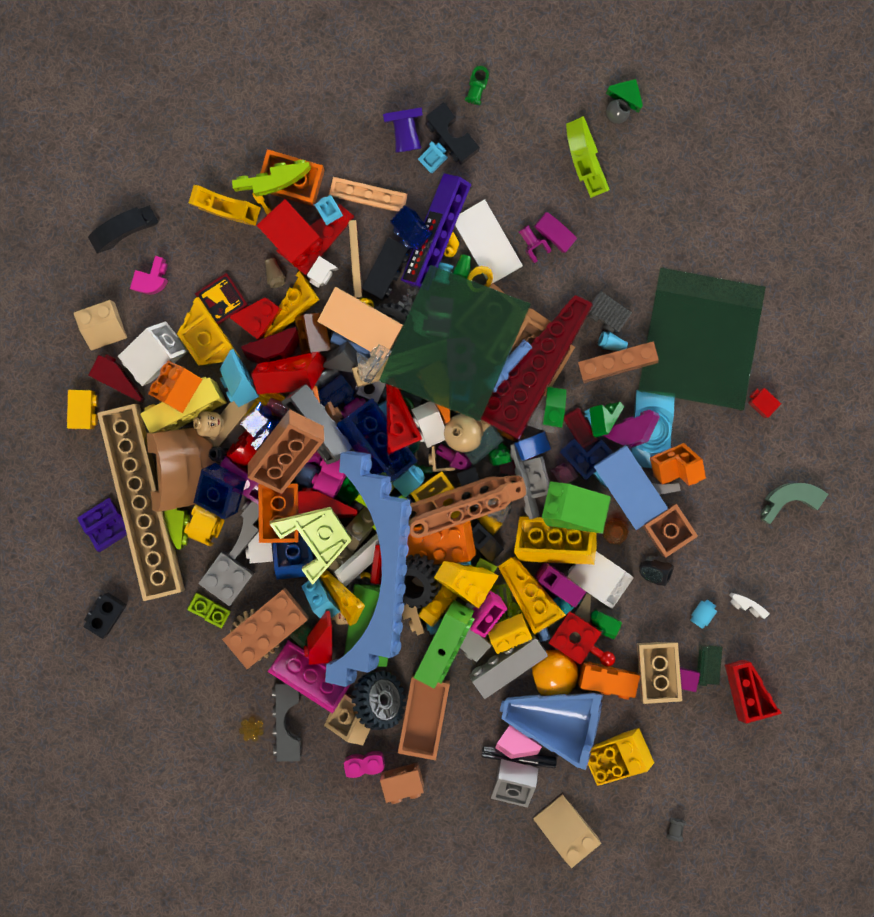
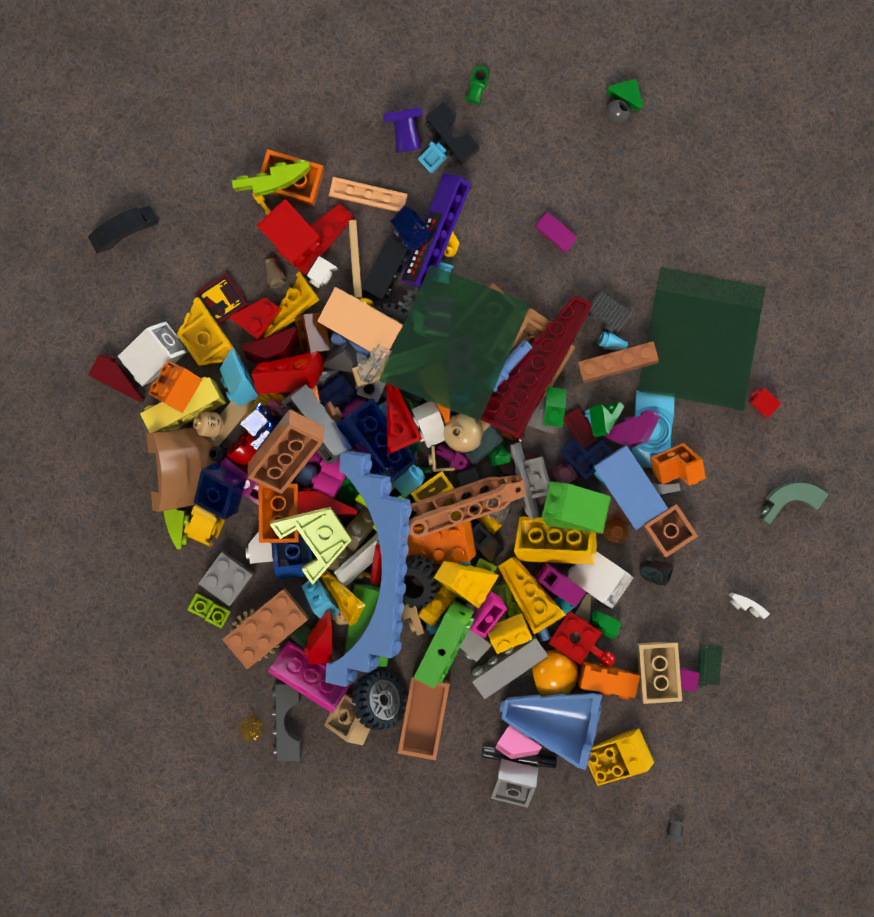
yellow brick [67,390,98,429] -> none
tan slope [74,300,127,351] -> none
dark purple slope [77,498,127,552] -> none
black brick [83,593,127,639] -> none
tan brick [97,404,185,601] -> none
dark pink brick [130,256,168,295] -> none
yellow arch [188,185,261,226] -> none
light grey slope [229,501,259,560] -> none
medium azure bracket [314,195,343,225] -> none
dark pink brick [344,751,385,778] -> none
nougat brick [380,762,424,804] -> none
green cone [451,255,471,285] -> none
white tile [455,200,523,285] -> none
yellow piece [467,266,493,293] -> none
blue slope [515,432,551,461] -> none
magenta piece [519,225,552,264] -> none
tan slope [533,794,601,868] -> none
lime slope [566,116,610,198] -> none
medium azure brick [690,600,717,629] -> none
red wedge [725,660,782,724] -> none

